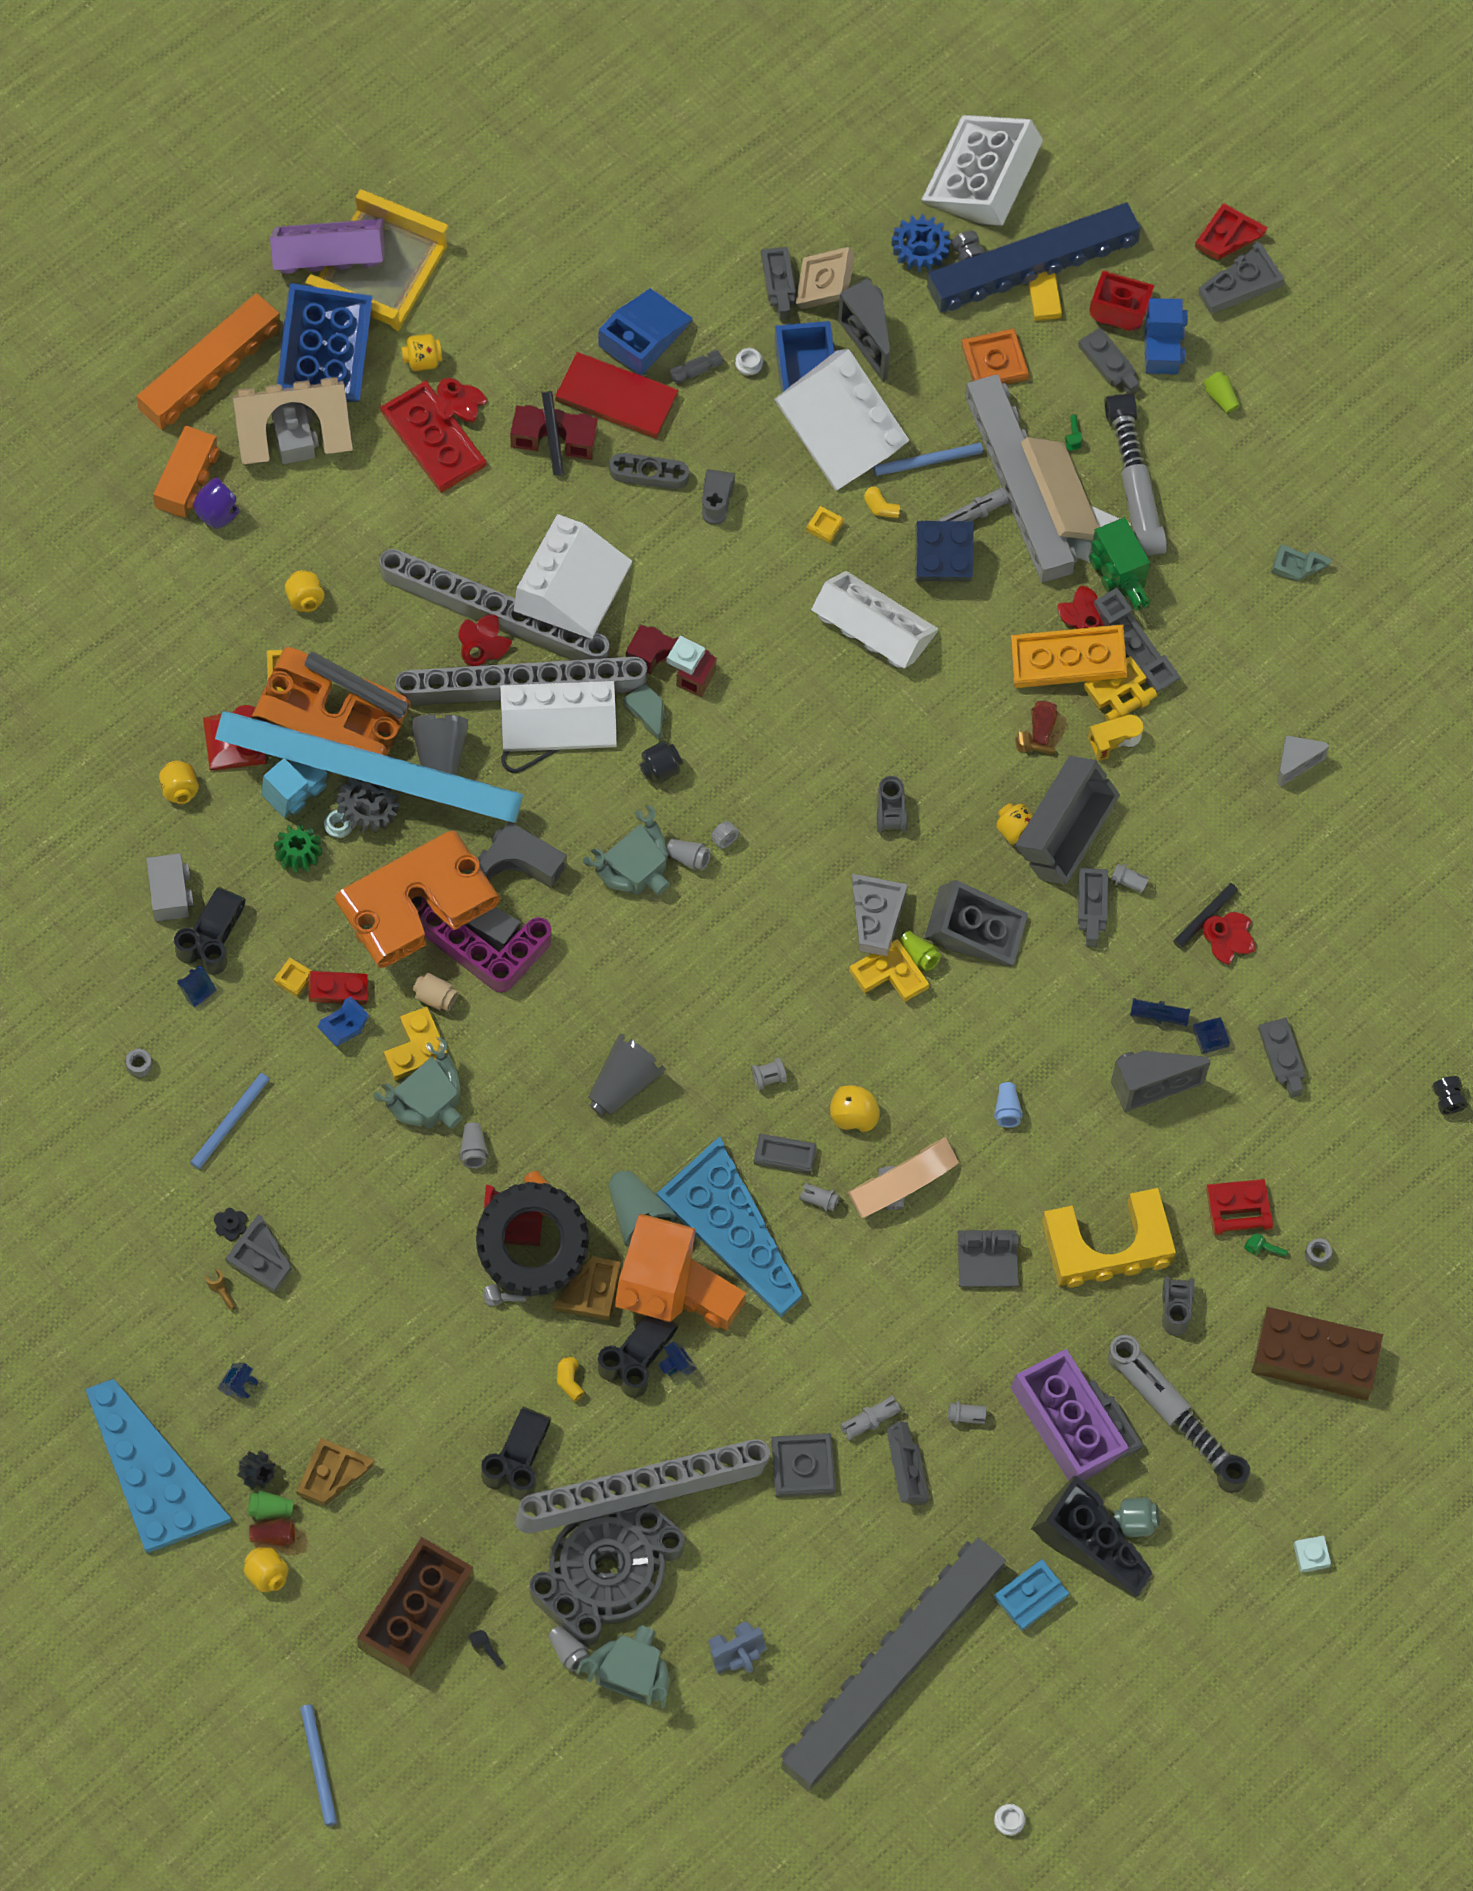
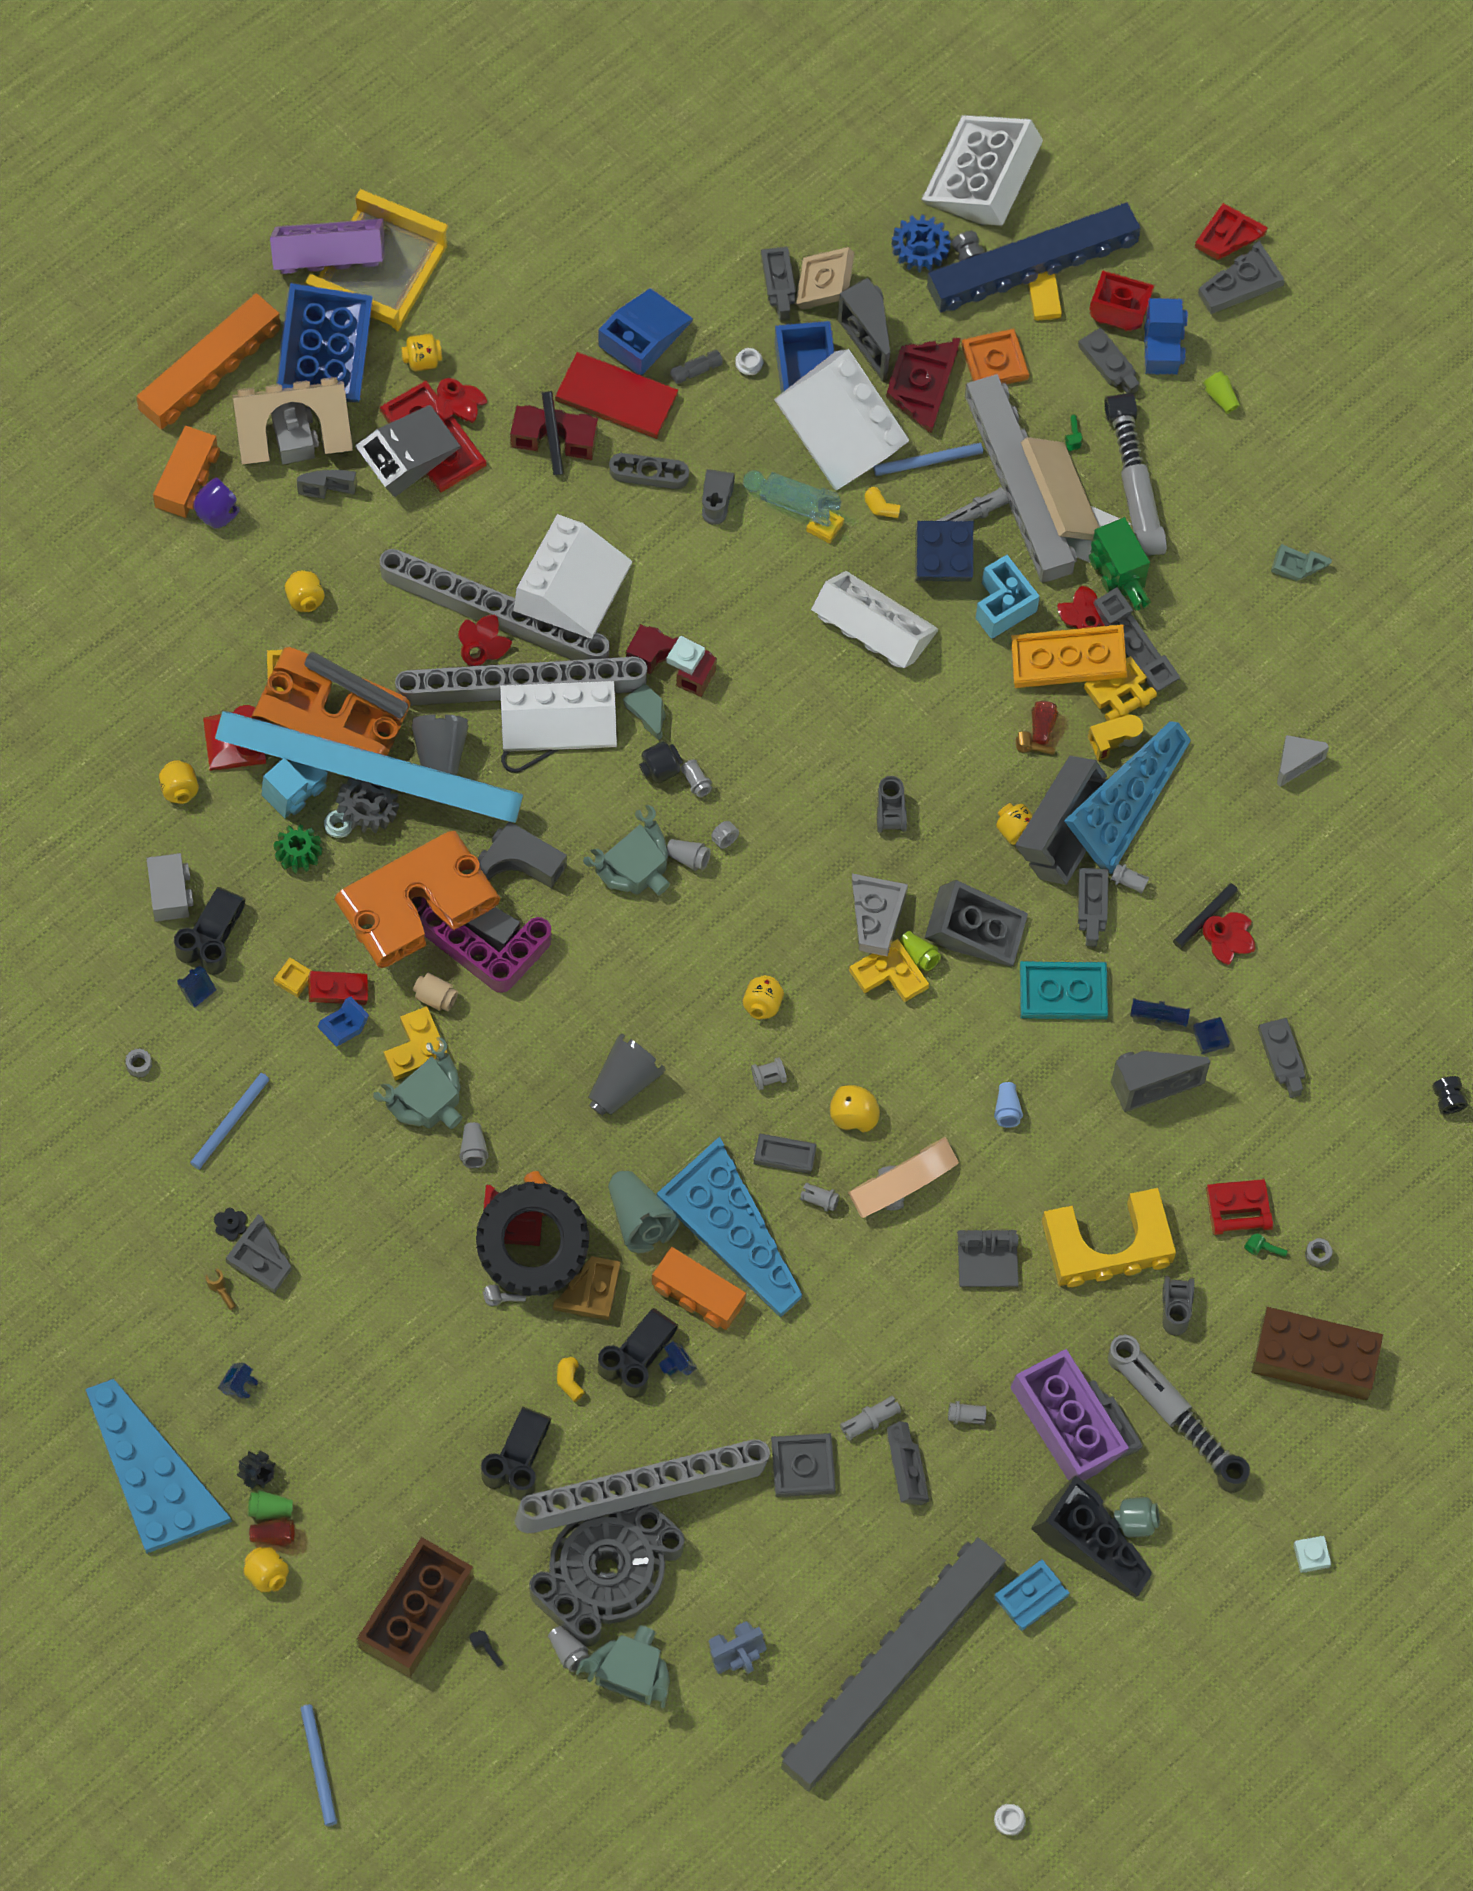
pearl gold wing [296,1438,374,1506] -> none
orange slope [615,1214,696,1322] -> none
none -> dark grey slope [297,470,357,499]
none -> dark grey slope [356,405,461,497]
none -> light grey pin [681,759,712,797]
none -> yellow head [742,975,784,1019]
none -> clear light blue plate [743,470,841,526]
none -> dark red wing [886,338,961,433]
none -> medium azure brick [975,555,1040,639]
none -> teal tile [1020,961,1108,1020]
none -> dark azure wing [1064,721,1191,874]

